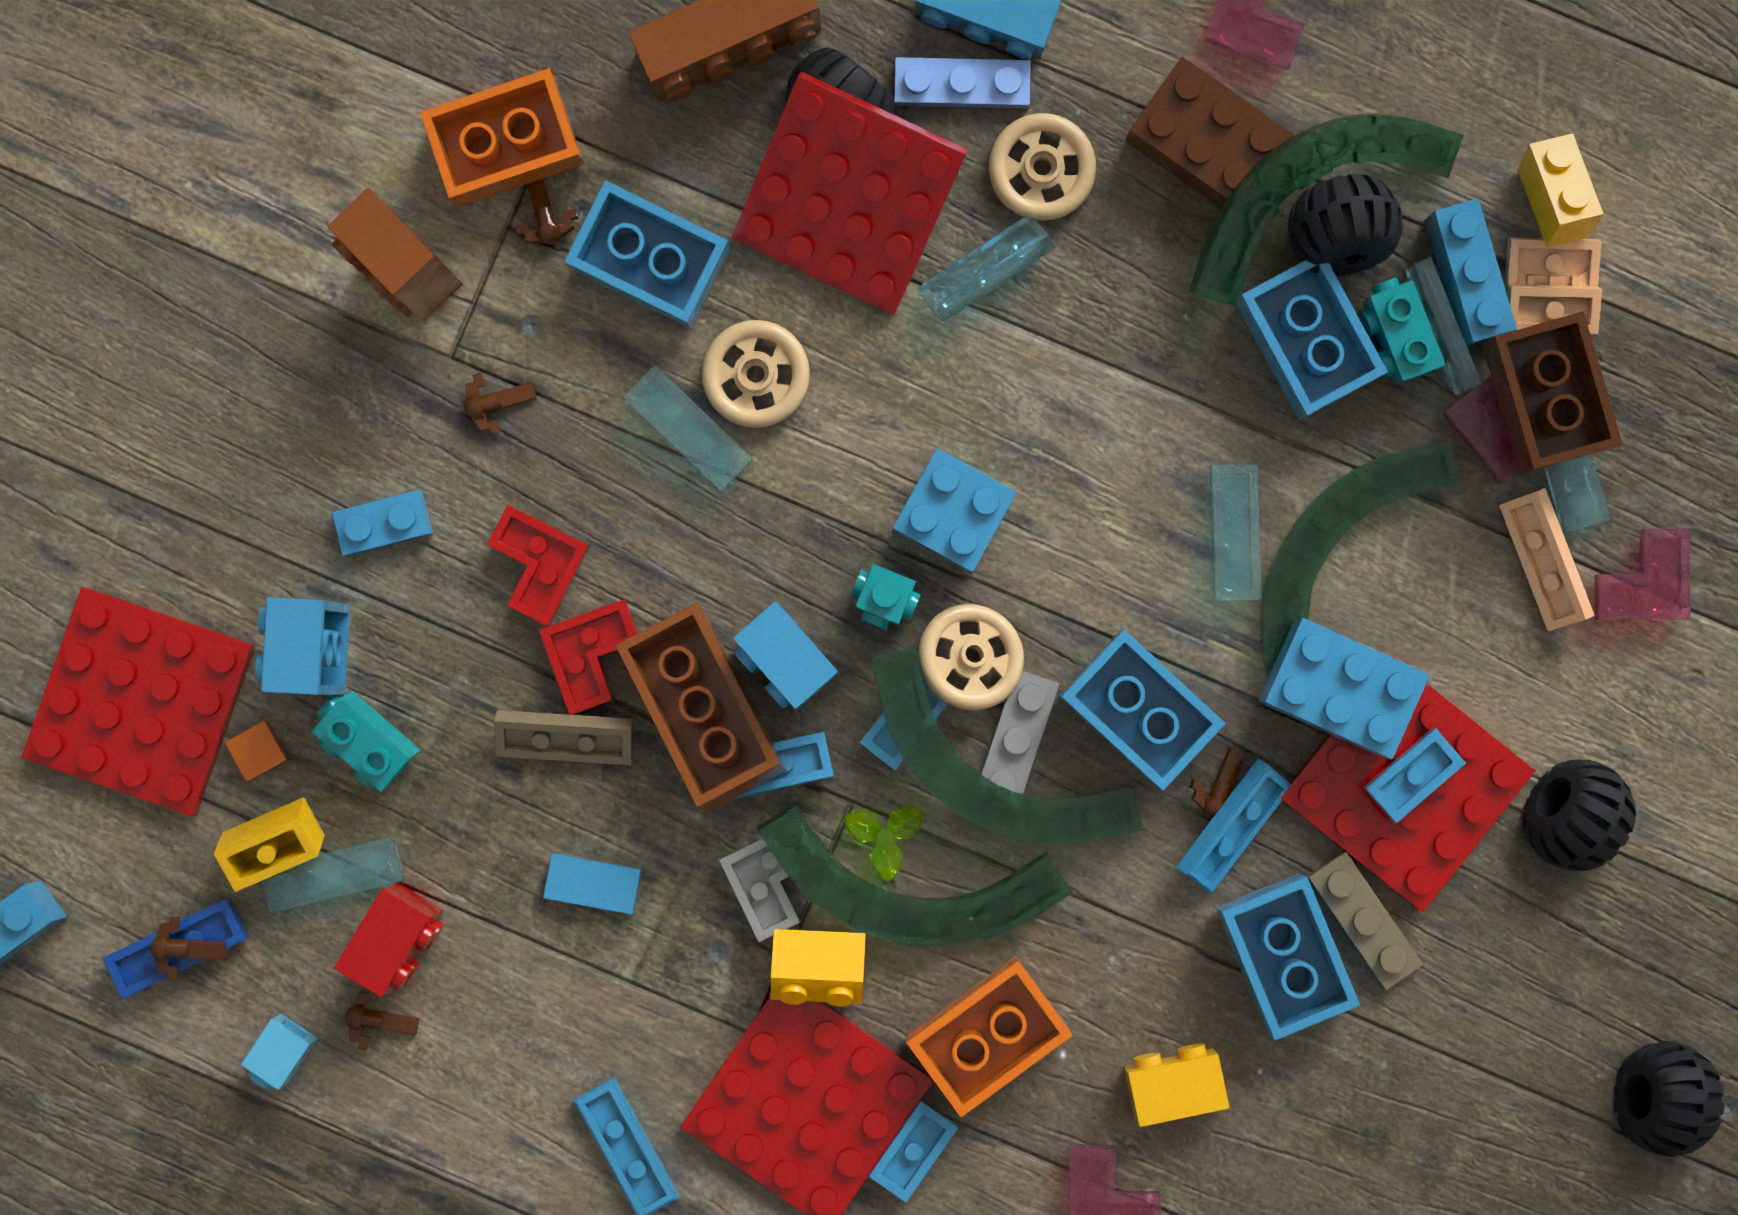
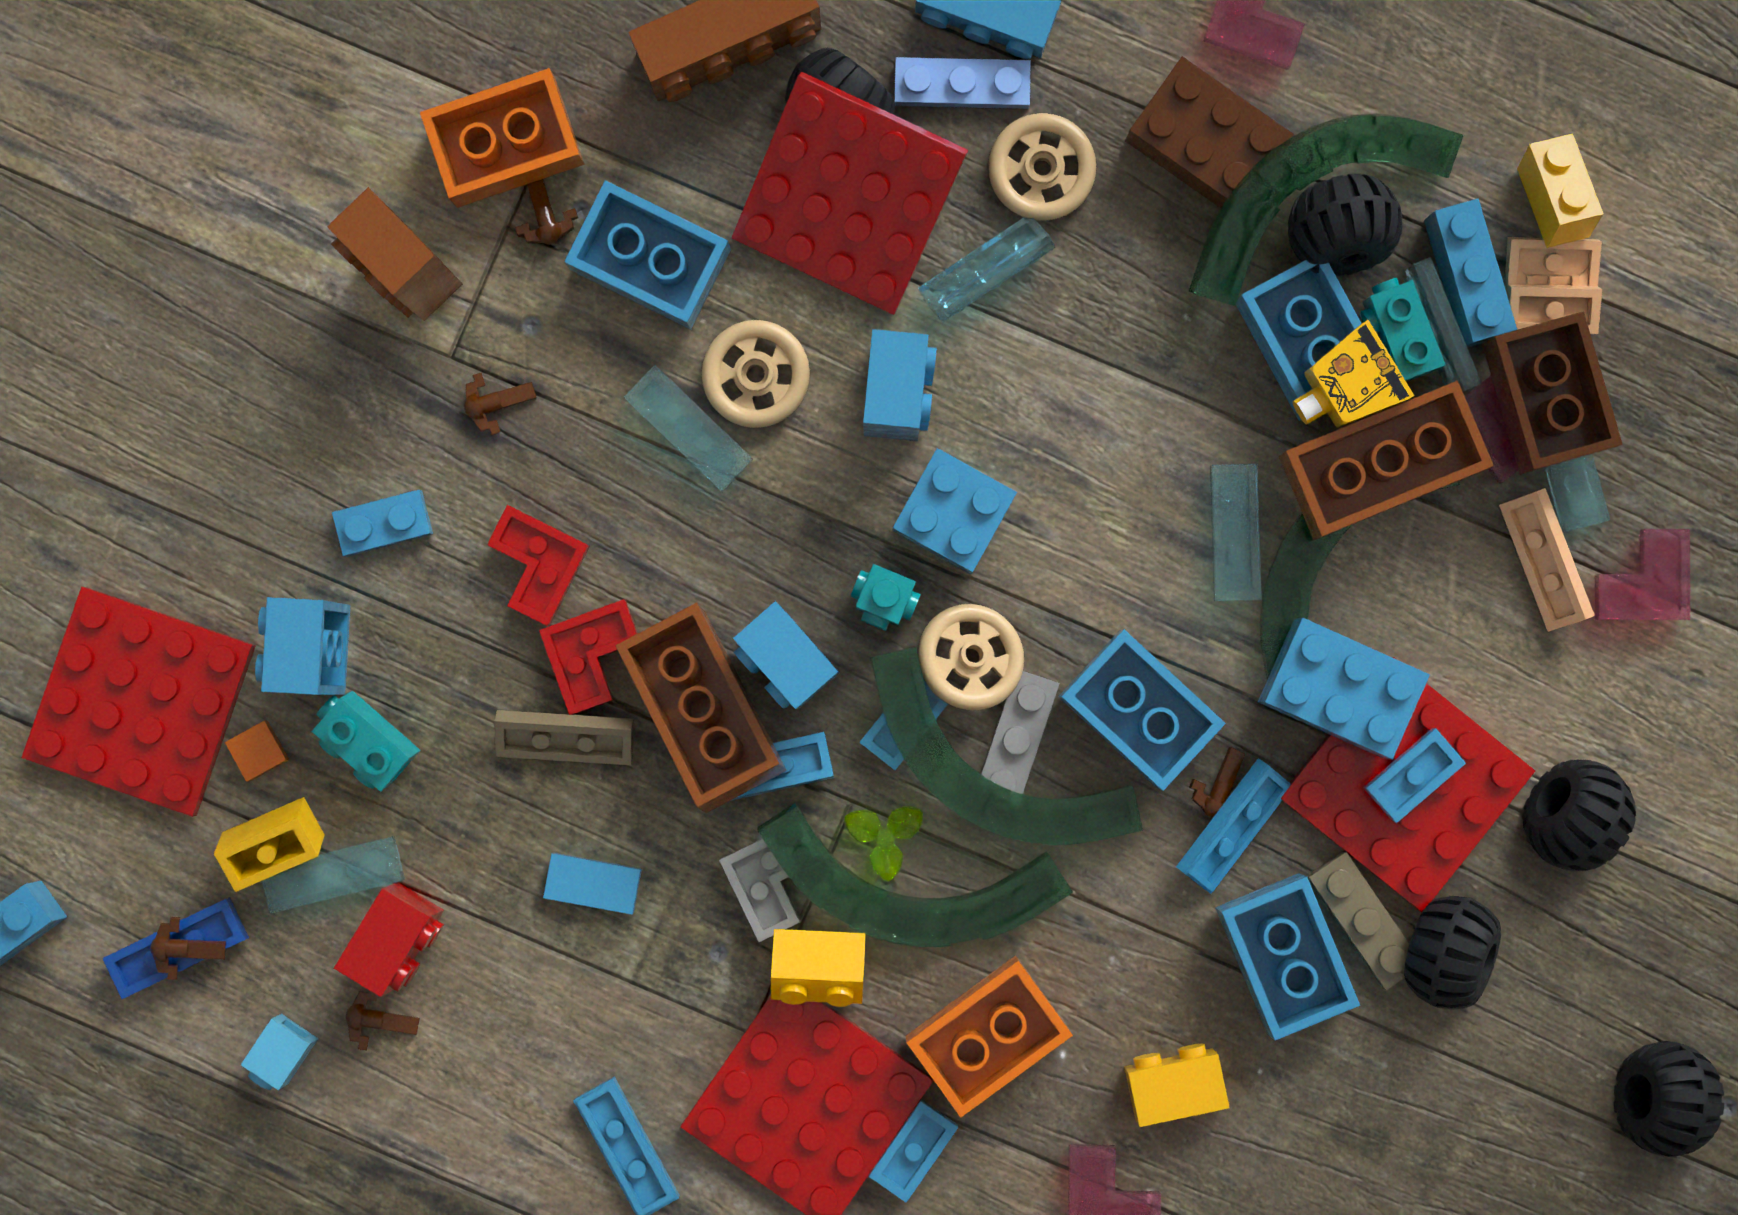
none -> dark azure brick [863,329,937,441]
none -> dark orange brick [1279,380,1494,540]
none -> yellow torso [1292,320,1415,428]
none -> black wheel [1404,896,1501,1010]

